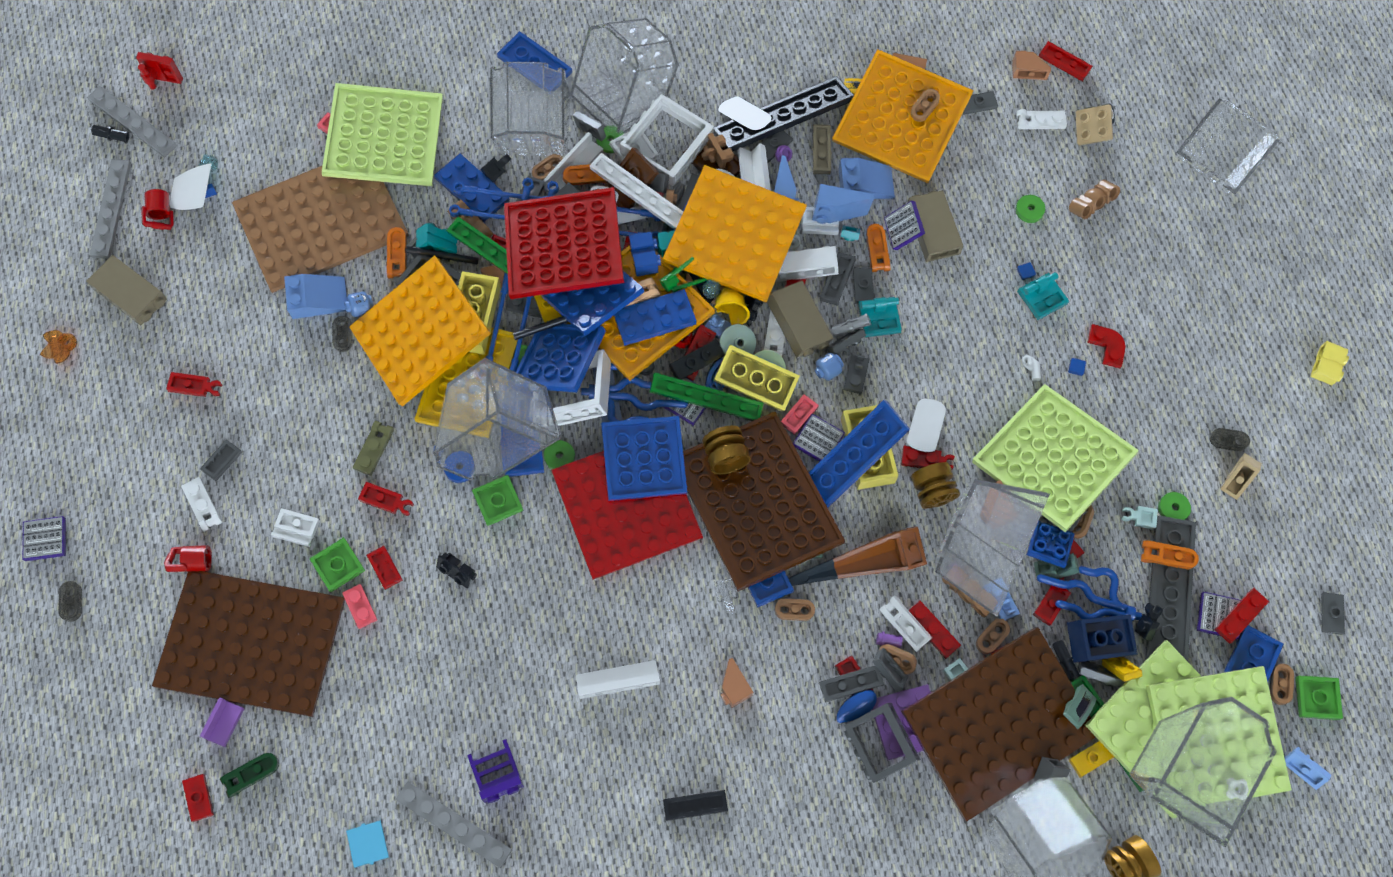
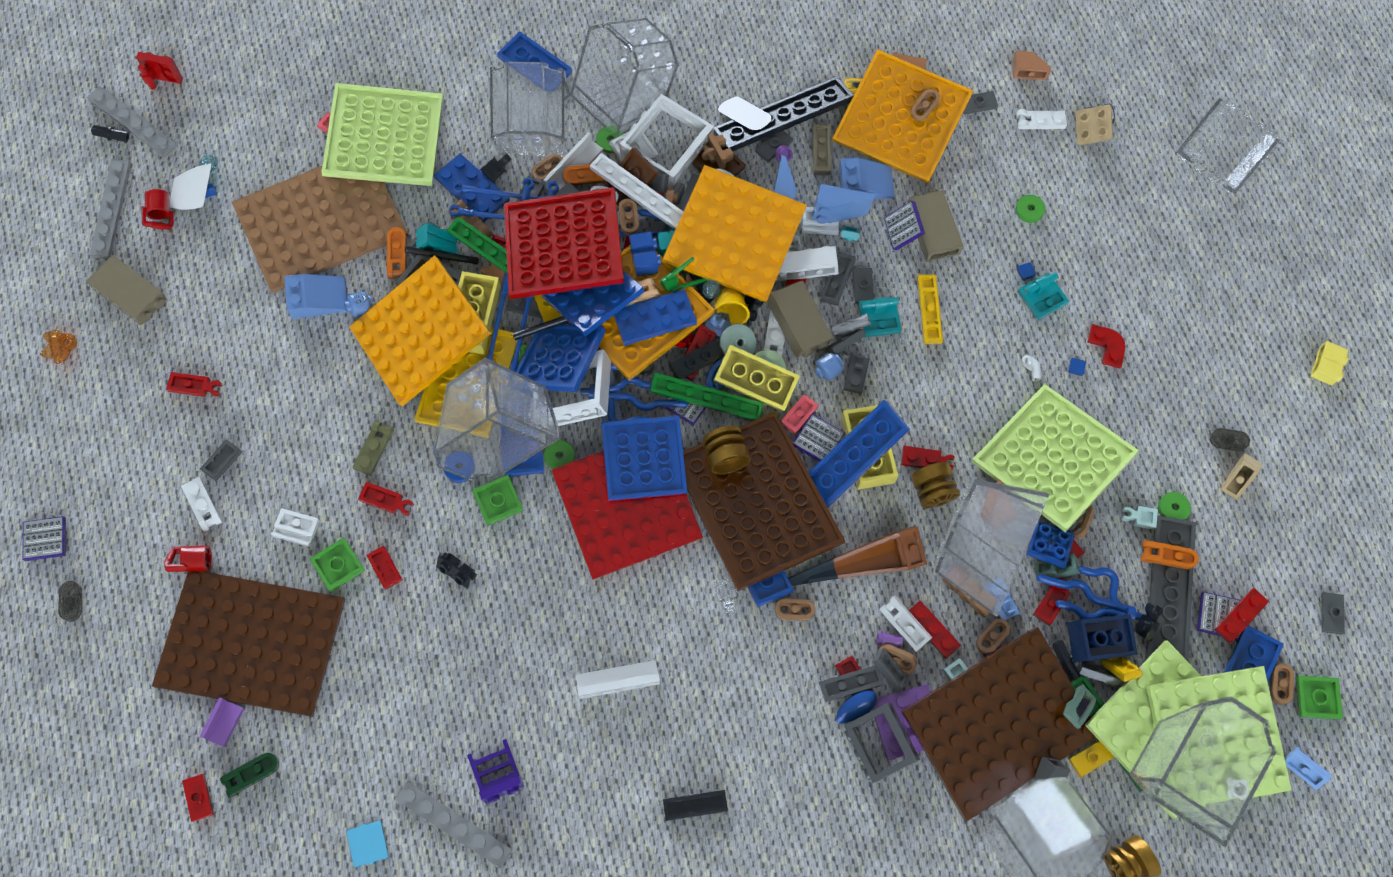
clear smoke plate [332,316,353,352] -> none
coral plate [342,584,378,629] -> none
dark grey plate [573,111,606,141] -> none
nougat slope [720,658,754,708] -> none
white panel [738,143,771,191] -> none
orange plate [866,224,890,272] -> none
white sticker [907,399,946,452] -> none
red plate [1039,41,1093,82] -> none
medium nougat piece [1069,179,1120,219] -> none
none -> medium nougat plate [618,199,639,235]
none -> yellow plate [917,274,943,344]

